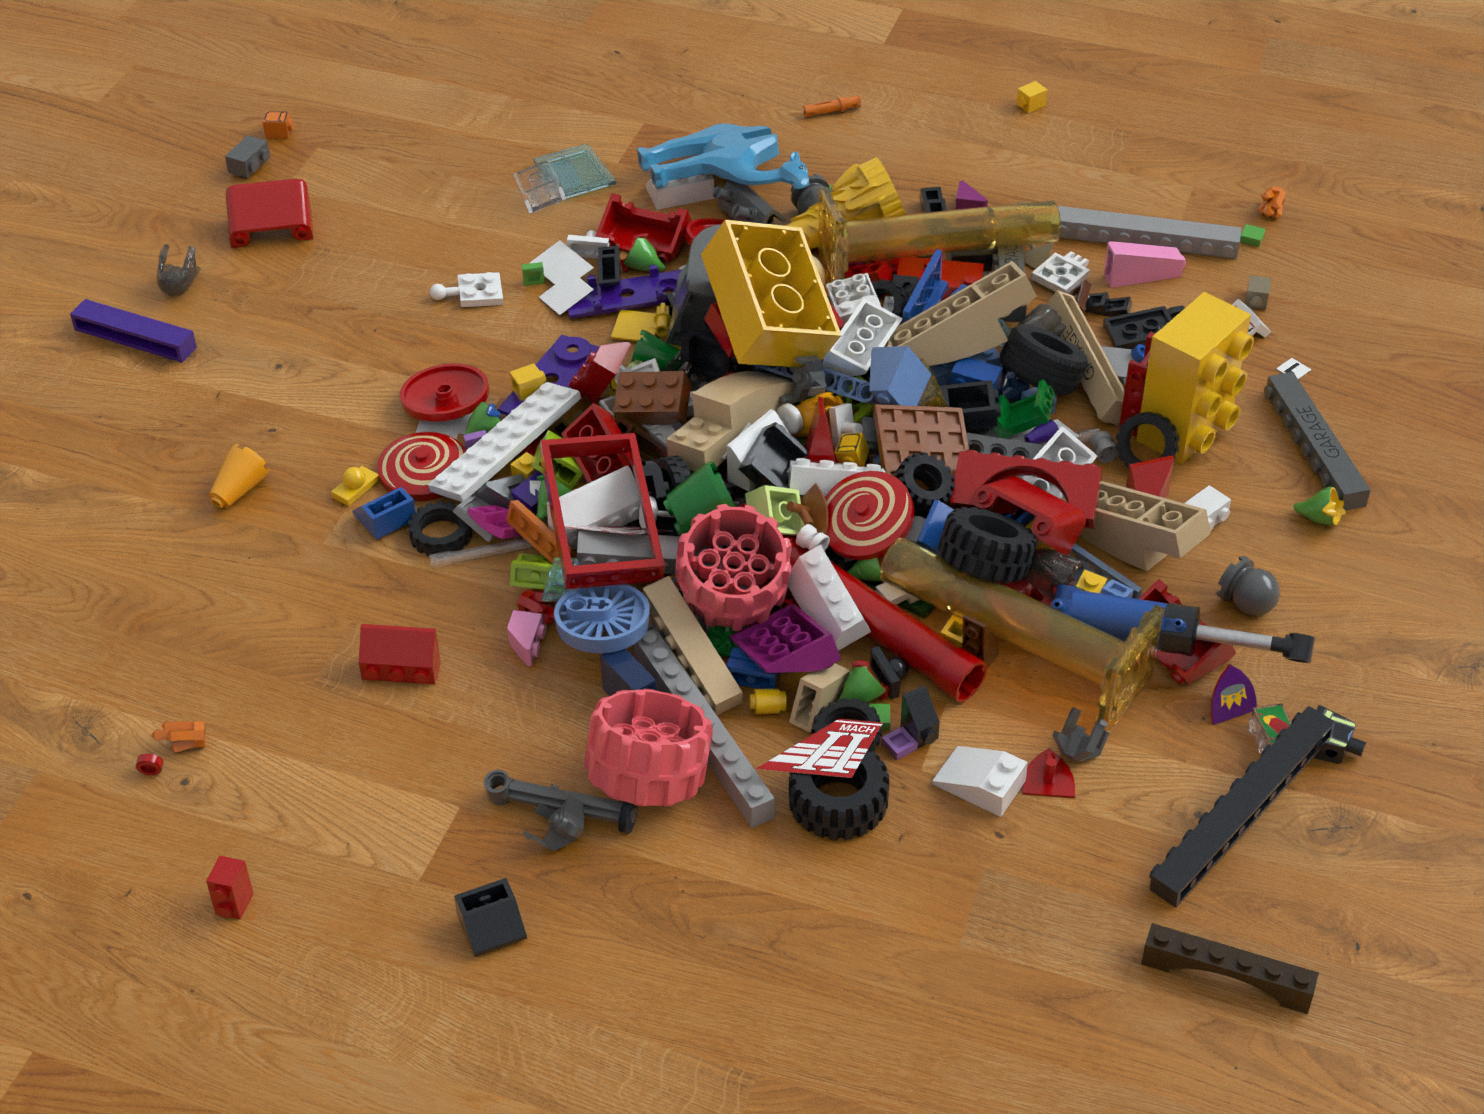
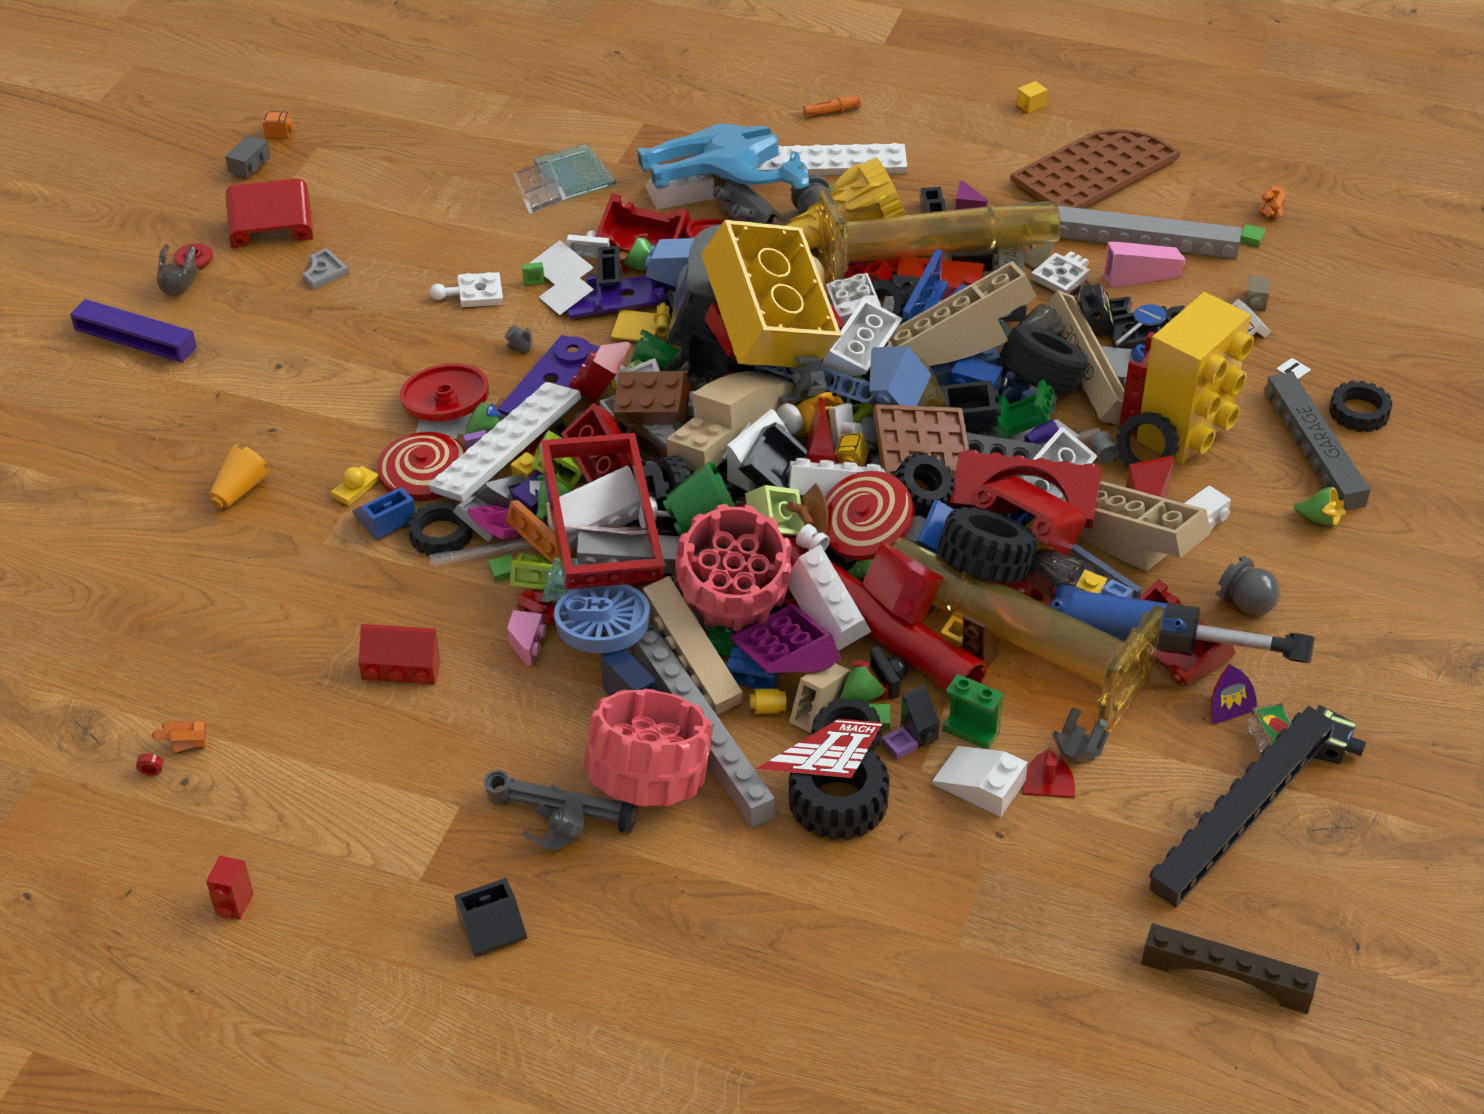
yellow brick [510,363,546,401] -> none
none -> red wheel [174,243,213,270]
none -> light grey tile [302,248,349,290]
none -> bright green tile [488,554,513,583]
none -> dark grey piece [504,325,533,354]
none -> medium blue slope [644,238,695,287]
none -> white plate [756,143,907,175]
none -> red slope [862,542,944,625]
none -> green panel [942,674,1004,749]
none -> dark orange plate [1010,129,1180,209]
none -> black torso [1080,284,1115,336]
none -> blue piece [1115,304,1166,345]
none -> black tyre [1329,381,1393,432]

